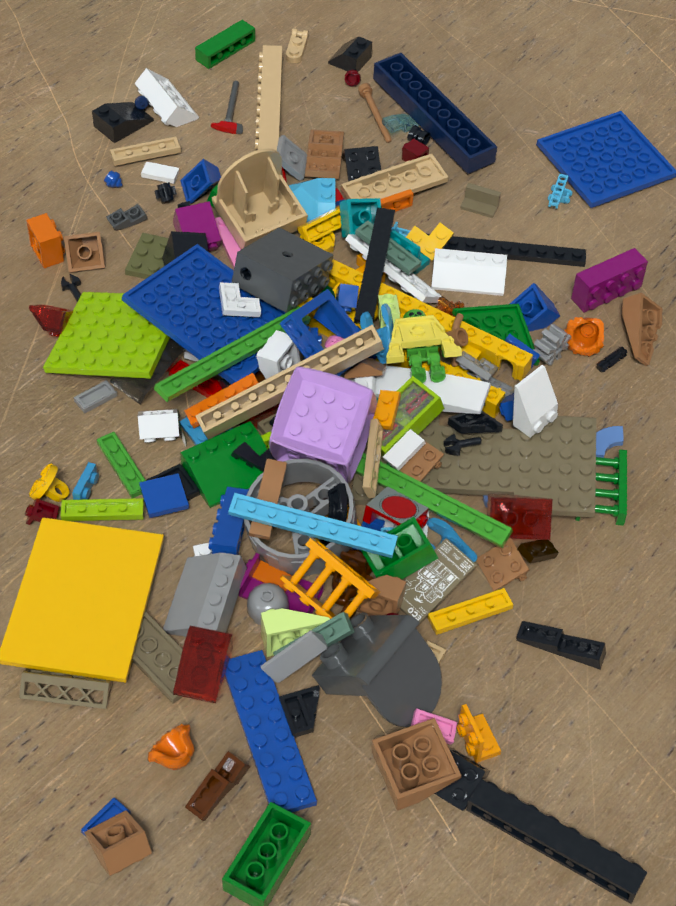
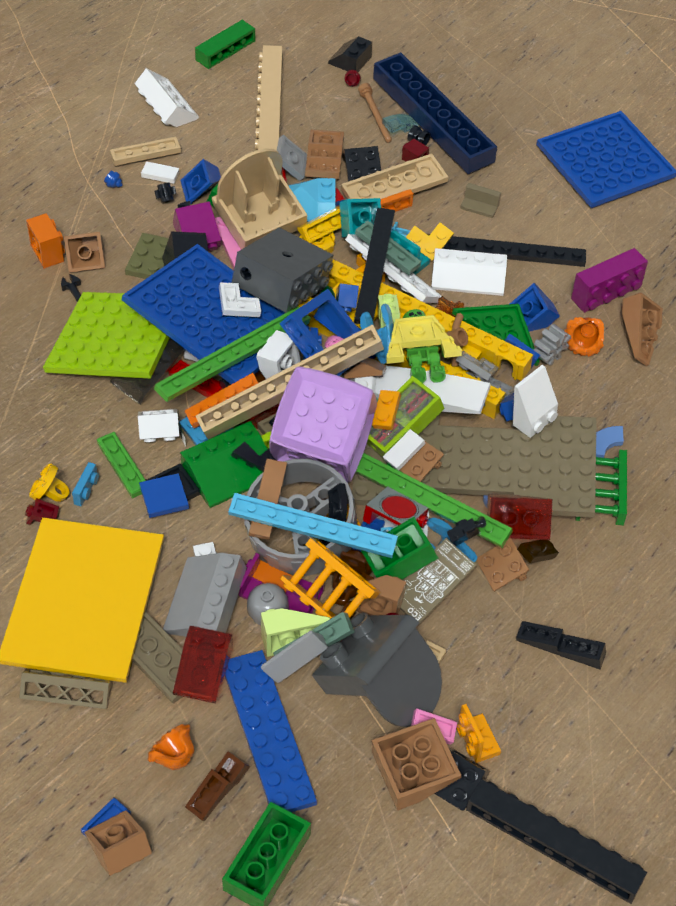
clear red slope [29,304,73,337] -> none
lime plate [61,498,144,521] -> none
light grey tile [74,380,117,414] -> none
black slope [92,102,154,143] -> none
dark grey slope [106,204,148,230] -> none
dark blue hair [135,96,148,110] -> none
blue brick [208,487,249,555] -> none
piece [211,81,243,134] -> none
black wing [279,685,320,738] -> none
tan plate [286,29,309,63] -> none
tan tile [362,419,384,498] -> none
yellow plate [427,588,513,635] -> none
black bar [444,434,482,456] -> none
black wing [448,411,503,434] -> none
medium azure piece [548,174,573,209] -> none
black axle [596,347,627,372] -> none
none -> black piece [447,516,486,546]

